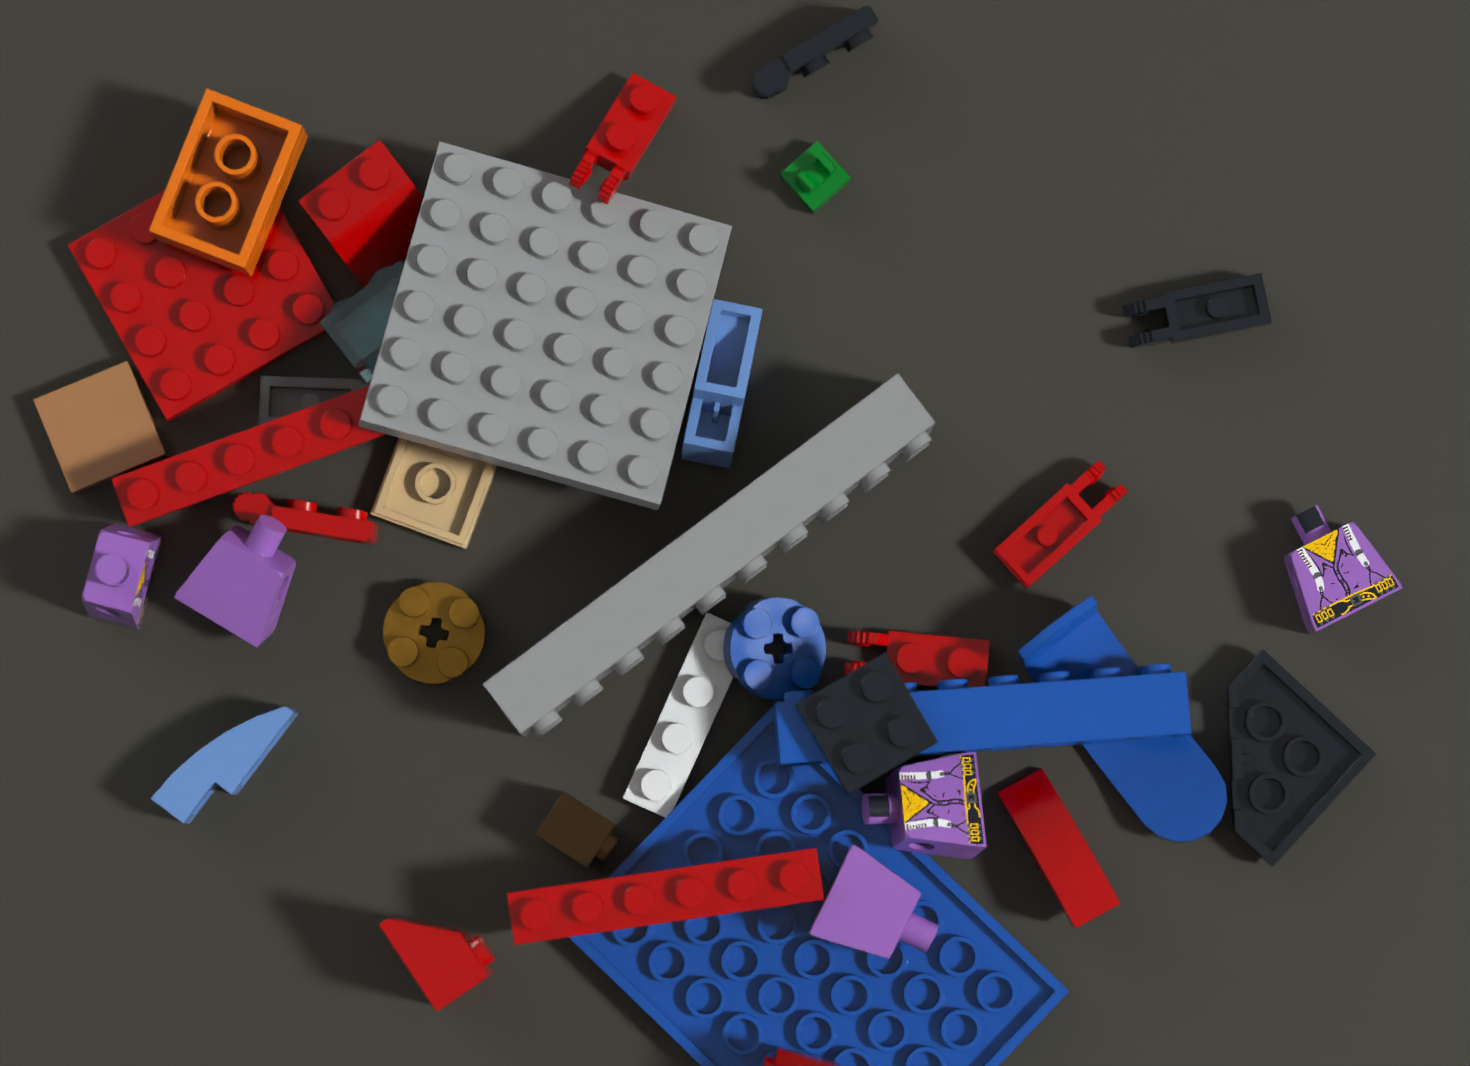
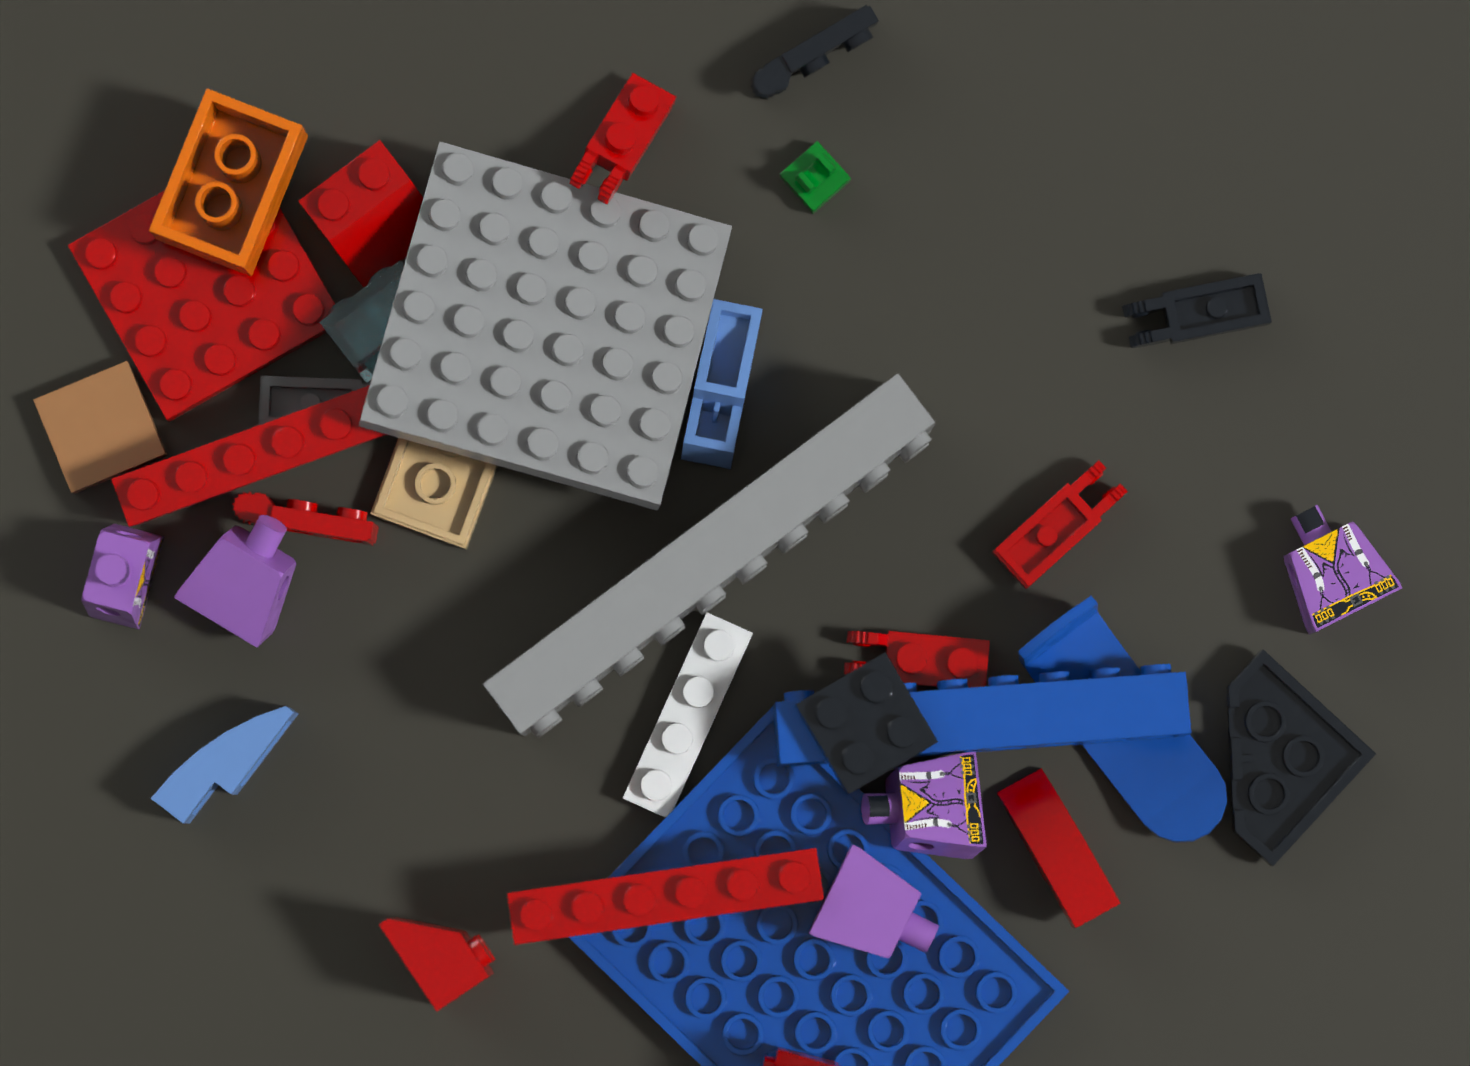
pearl gold plate [383,582,486,684] -> none
dark brown brick [535,791,619,868] -> none
blue plate [723,597,826,700] -> none

